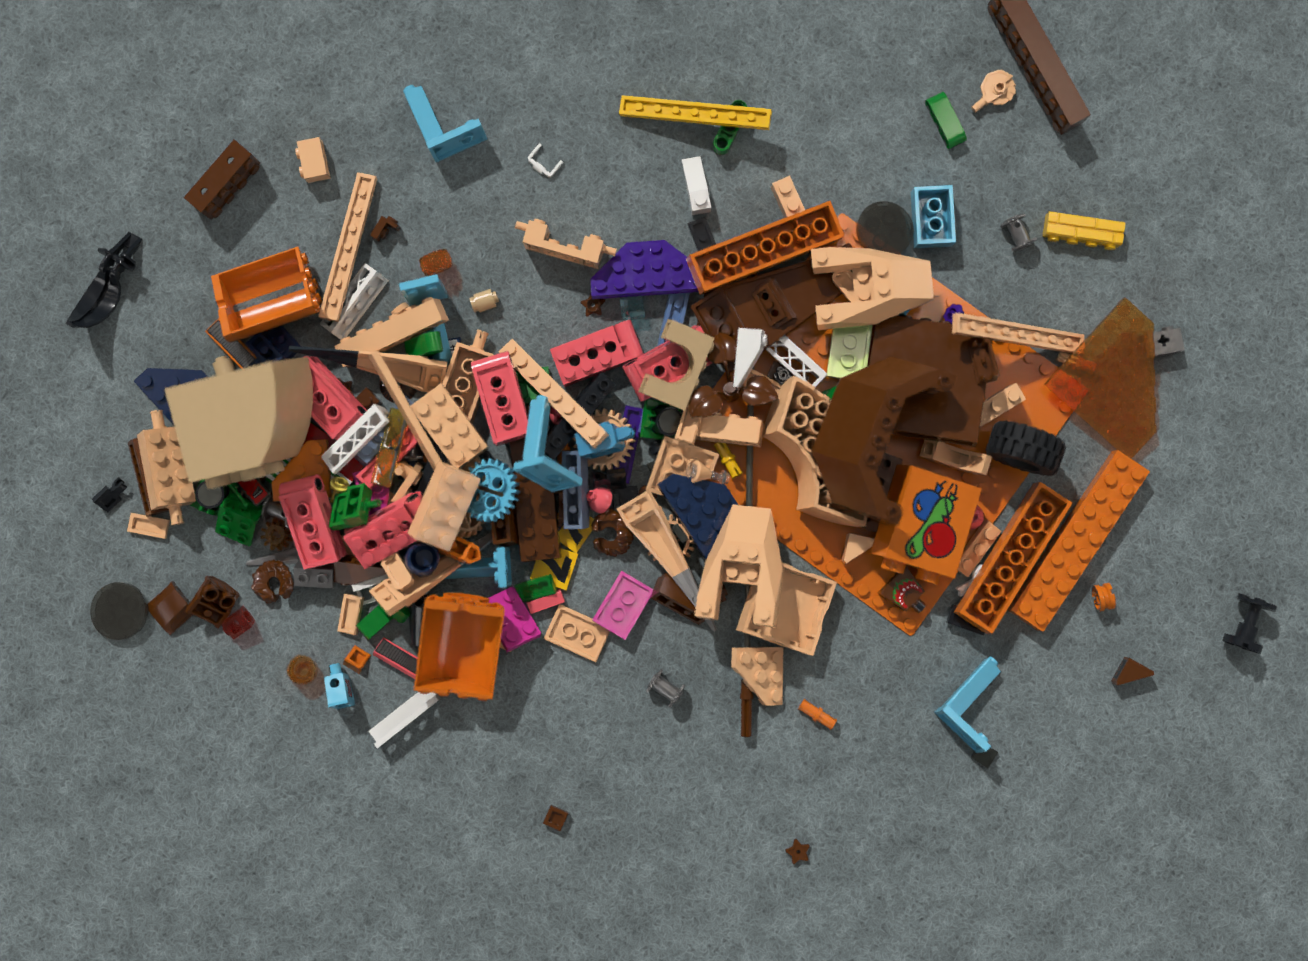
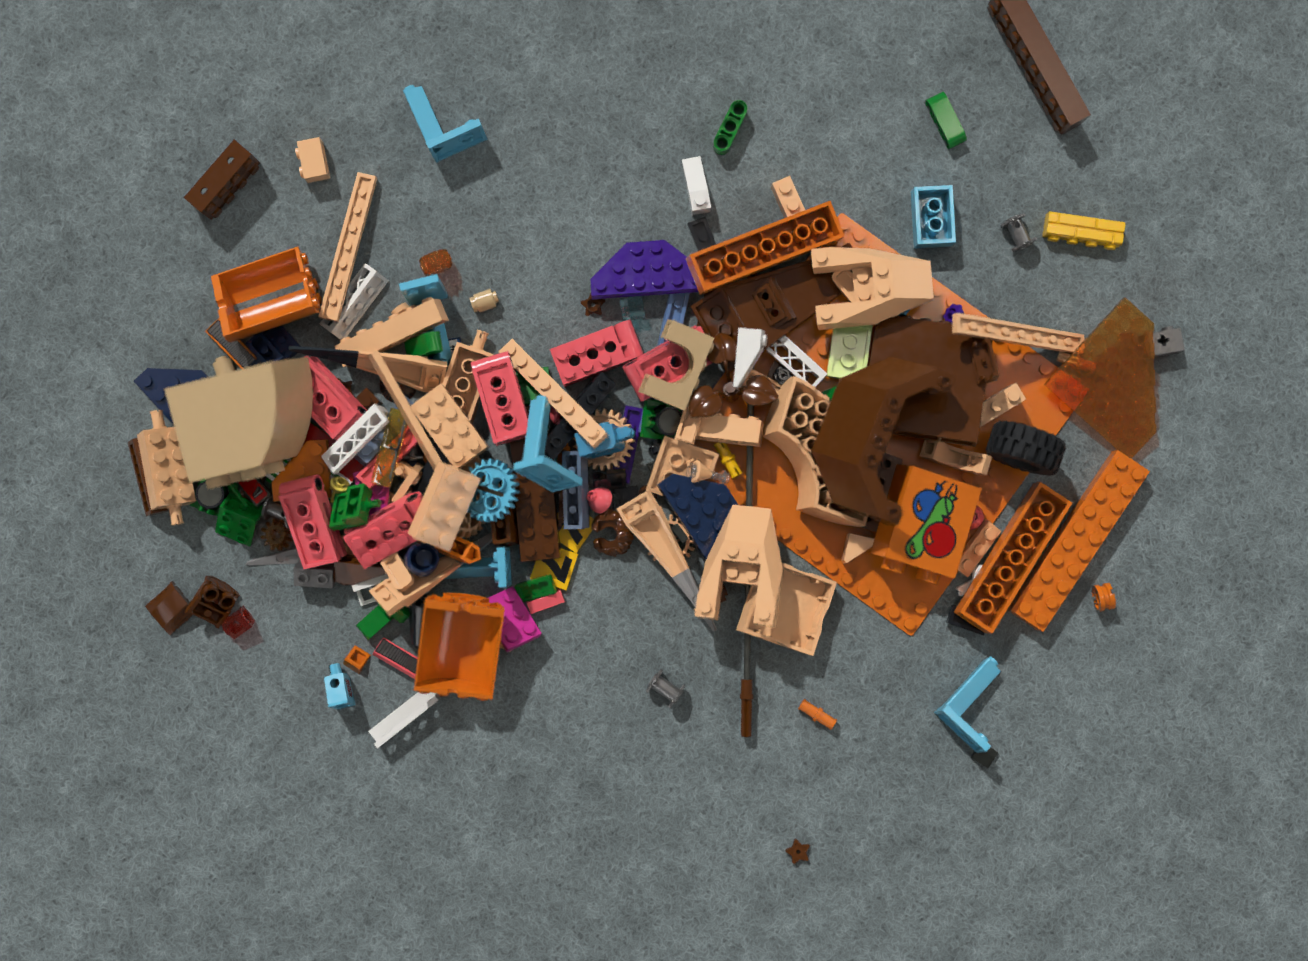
black piece [66,232,142,328] -> none
clear smoke tile [90,582,148,640] -> none
black plate [92,477,127,513] -> none
light nougat tile [127,513,170,539] -> none
reddish brown piece [251,559,294,604] -> none
clear orange hair [286,654,318,685] -> none
light nougat tile [337,593,364,635] -> none
reddish brown bracket [370,216,401,242] -> none
light nougat brick [515,219,617,269] -> none
white piece [528,143,564,177] -> none
reddish brown plate [543,804,569,831] -> none
light nougat tile [544,604,610,662] -> none
dark pink plate [592,571,653,640] -> none
yellow plate [619,95,772,130] -> none
reddish brown slope [651,573,705,625] -> none
light nougat plate [731,647,783,706] -> none
clear smoke tile [856,201,914,254] -> none
reddish brown torso [878,567,926,613] -> none
light nougat piece [971,70,1016,113] -> none
reddish brown slope [1111,657,1155,685] -> none
black piece [1222,593,1277,654] -> none

